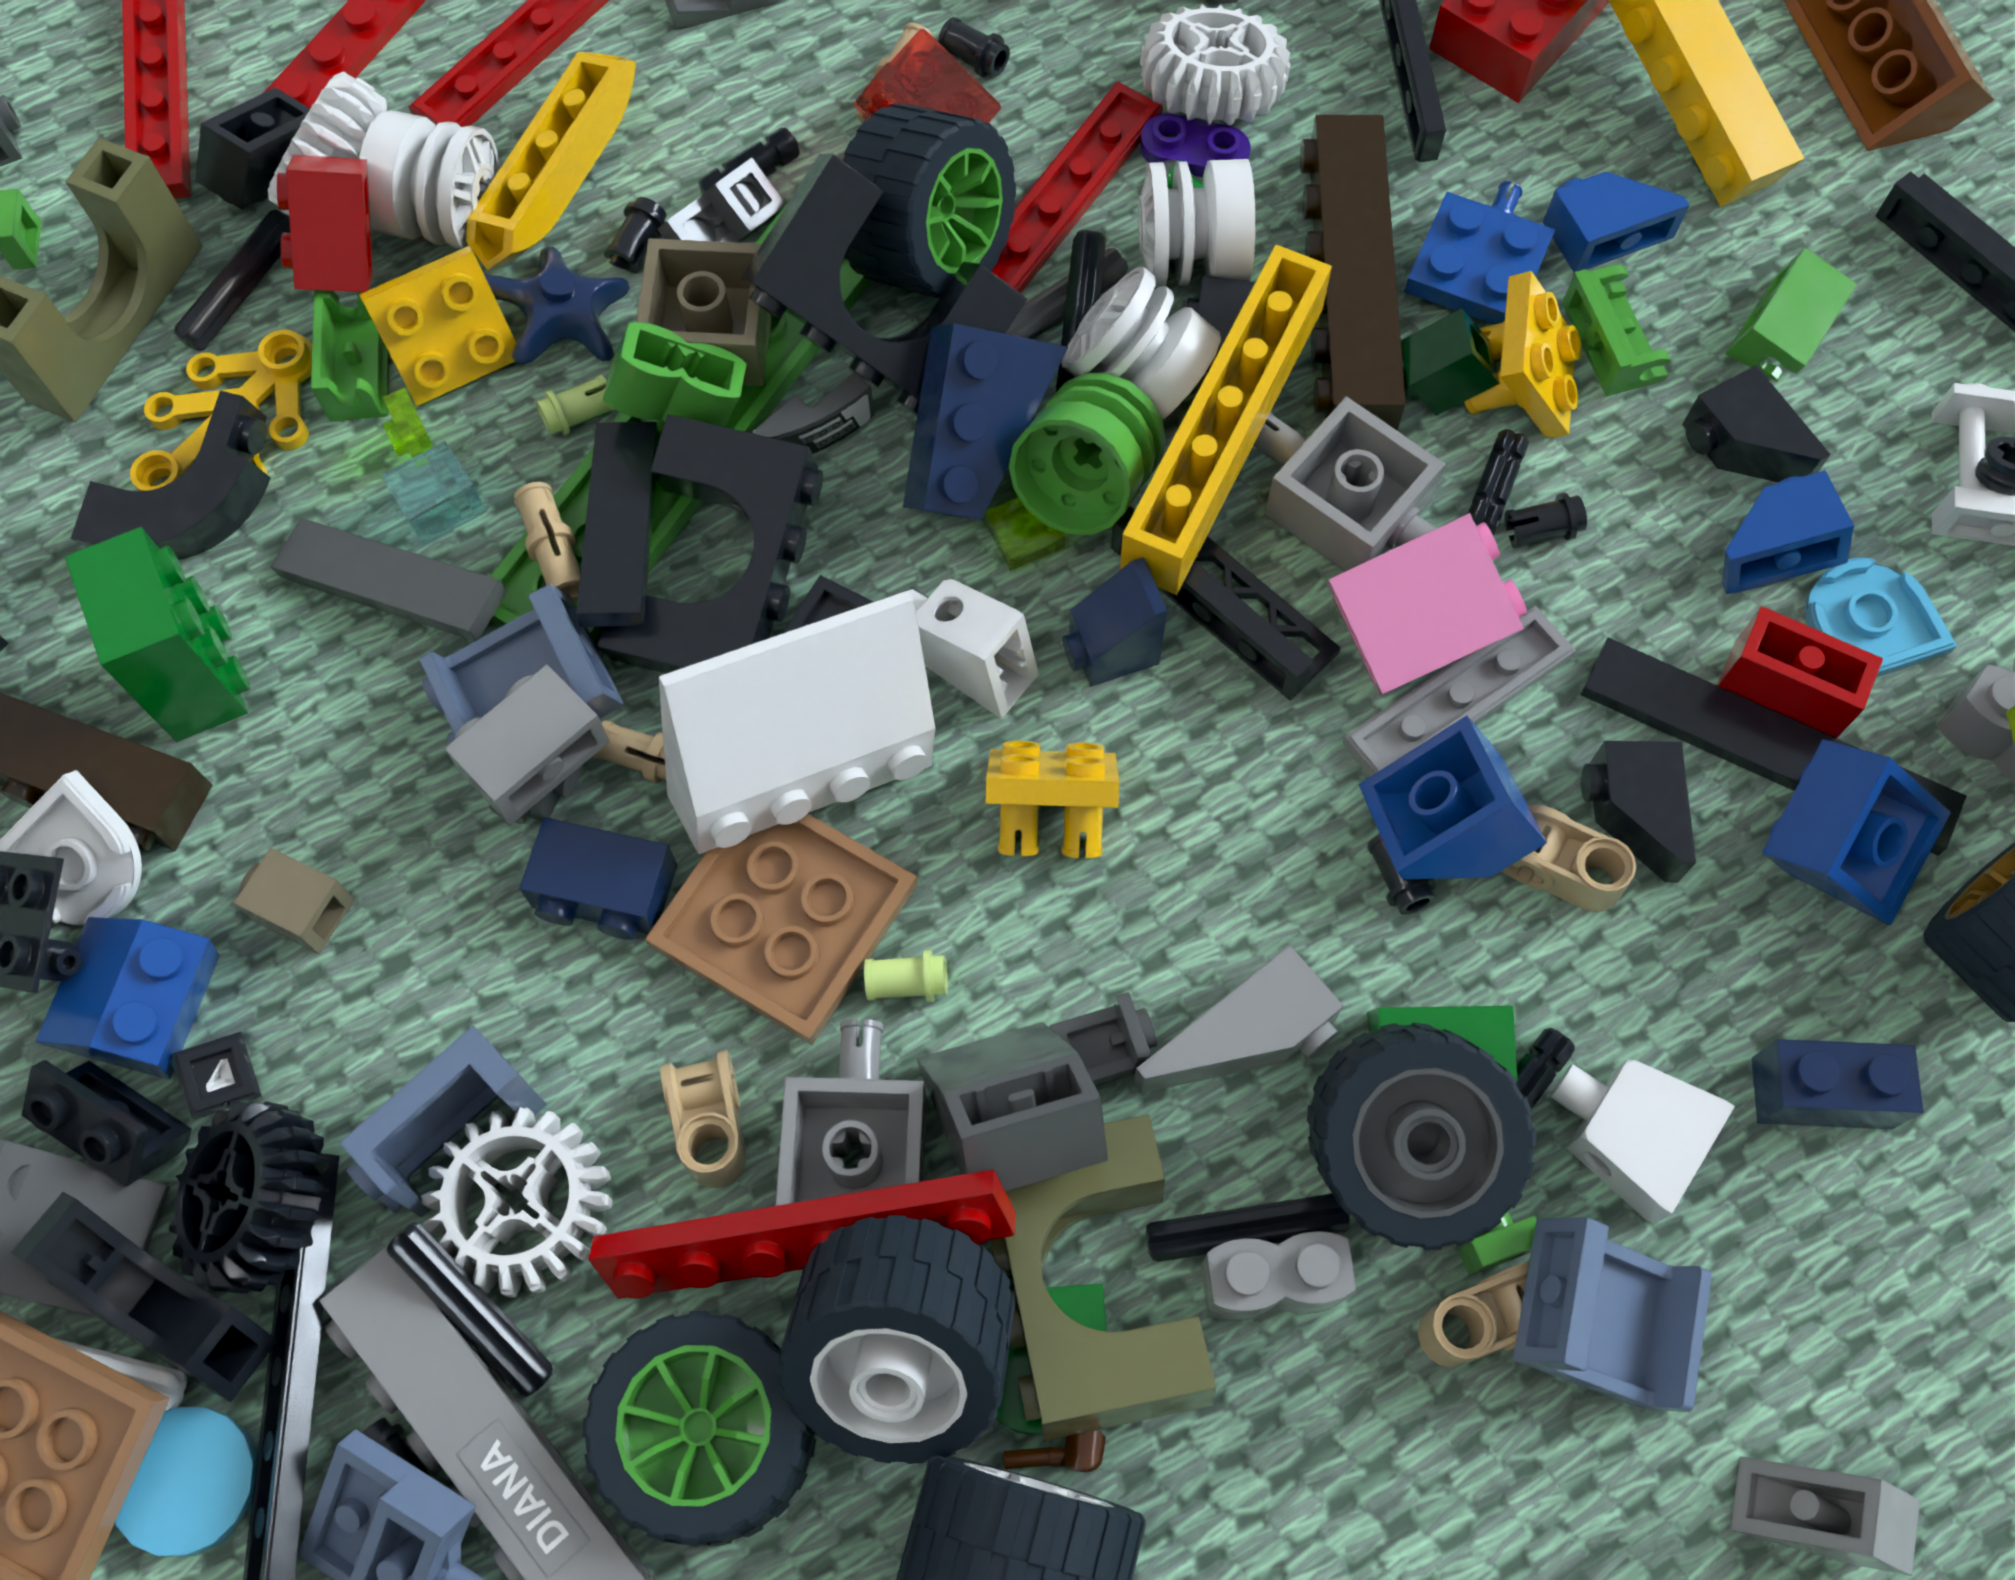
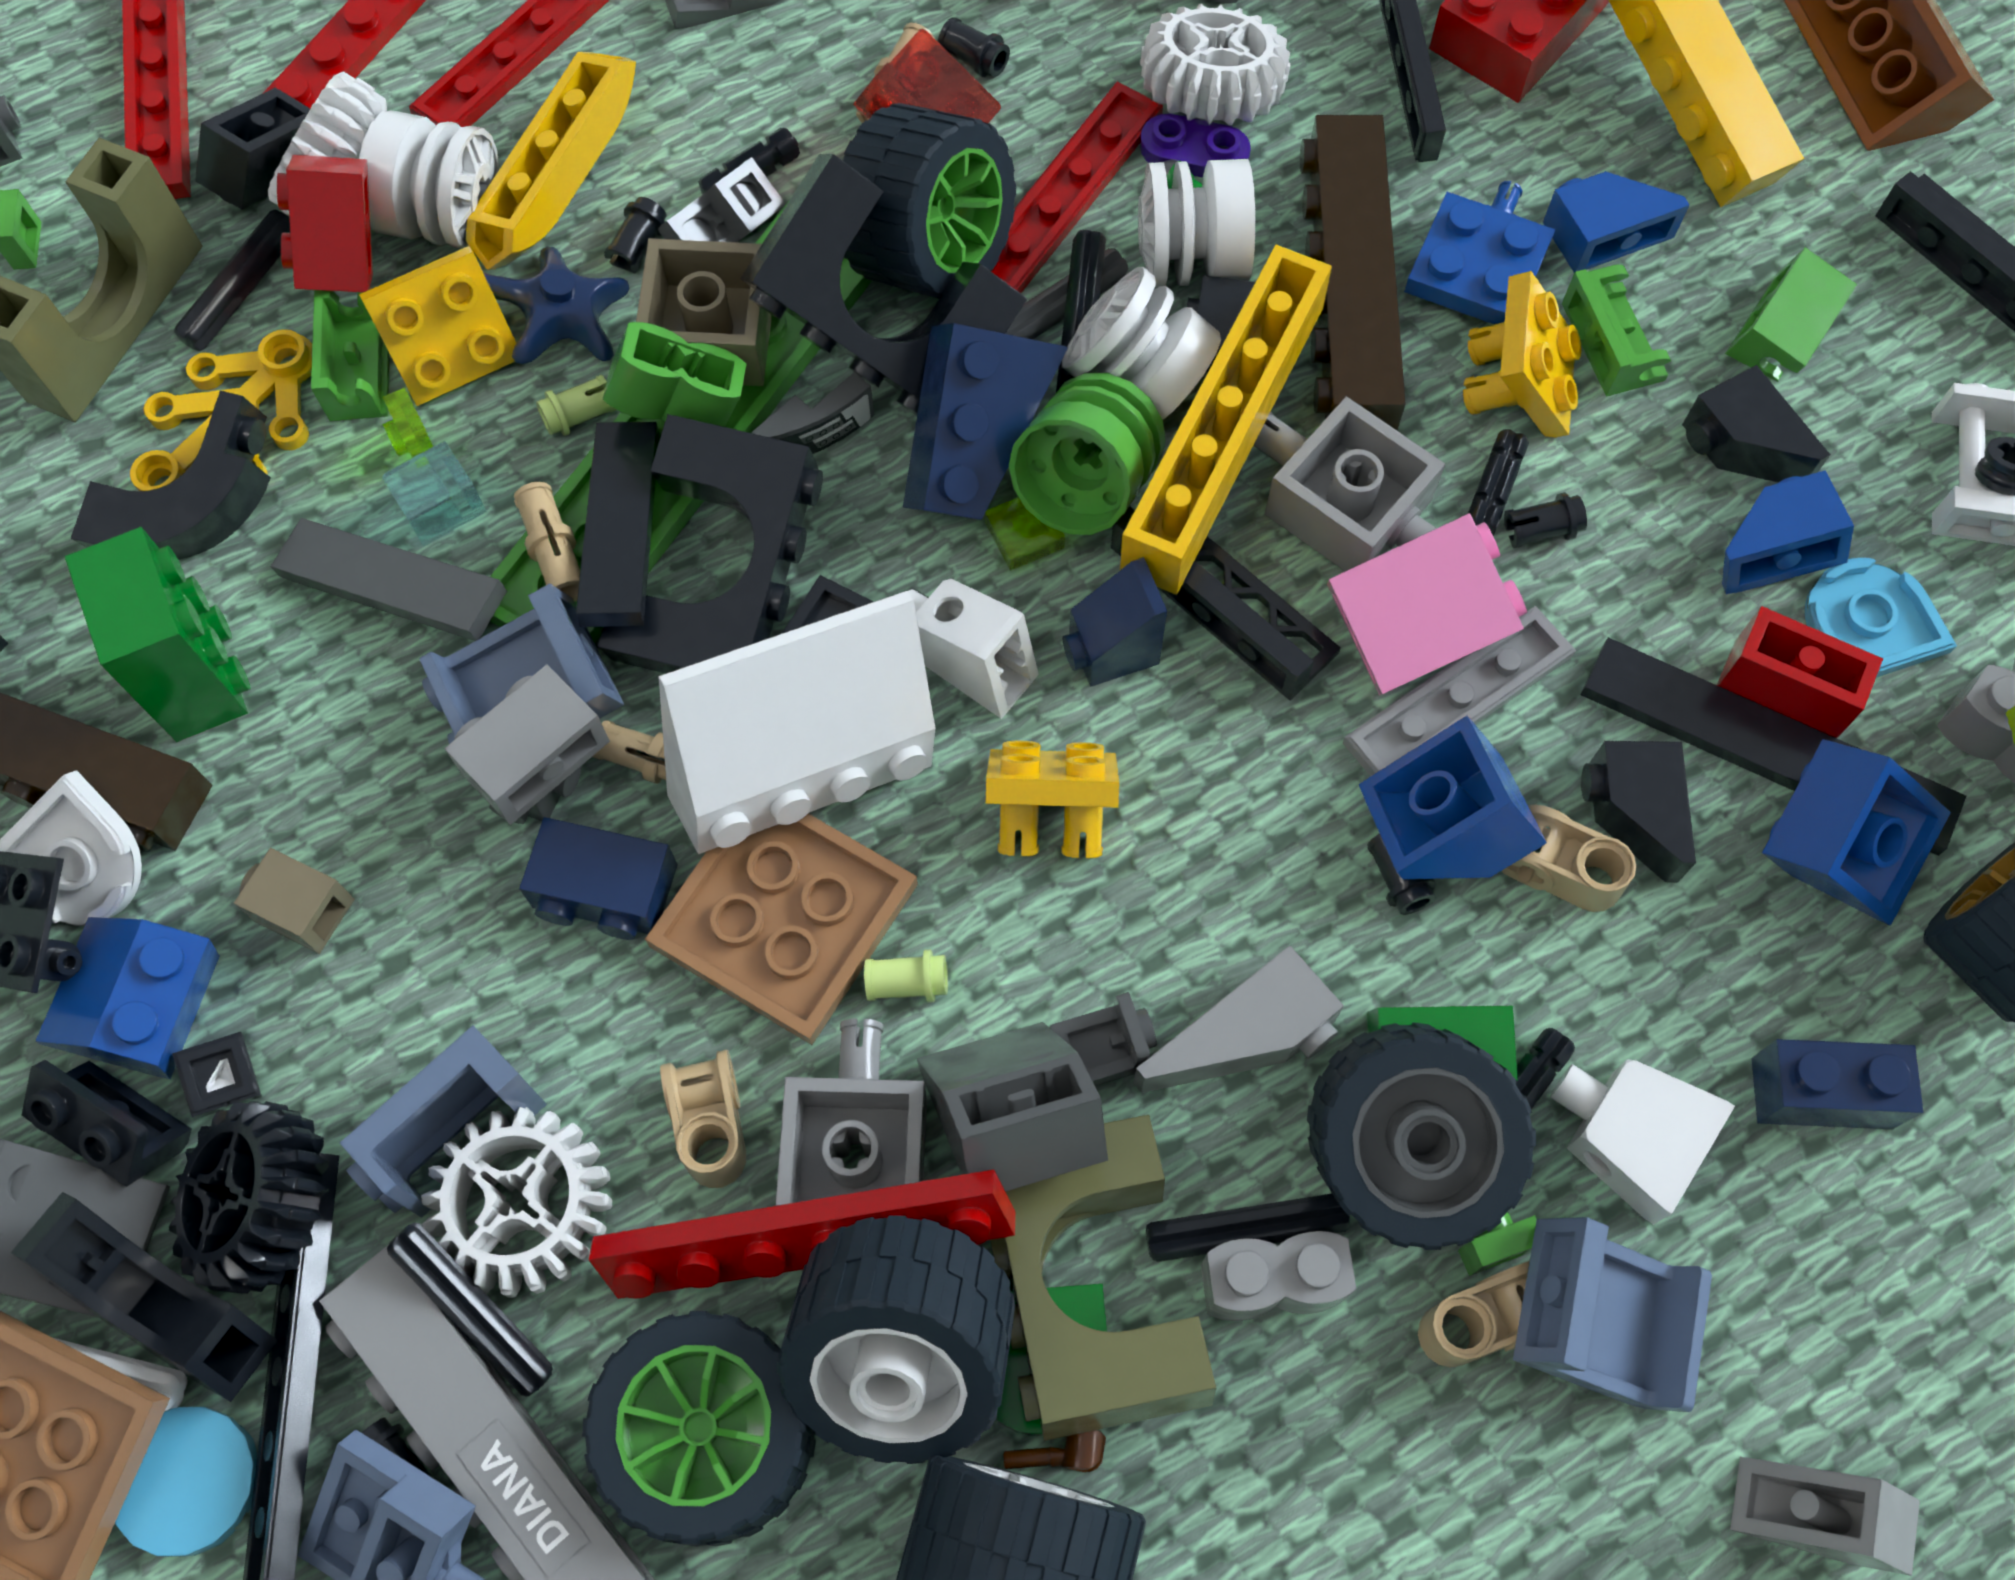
dark green brick [1401,308,1500,416] -> none

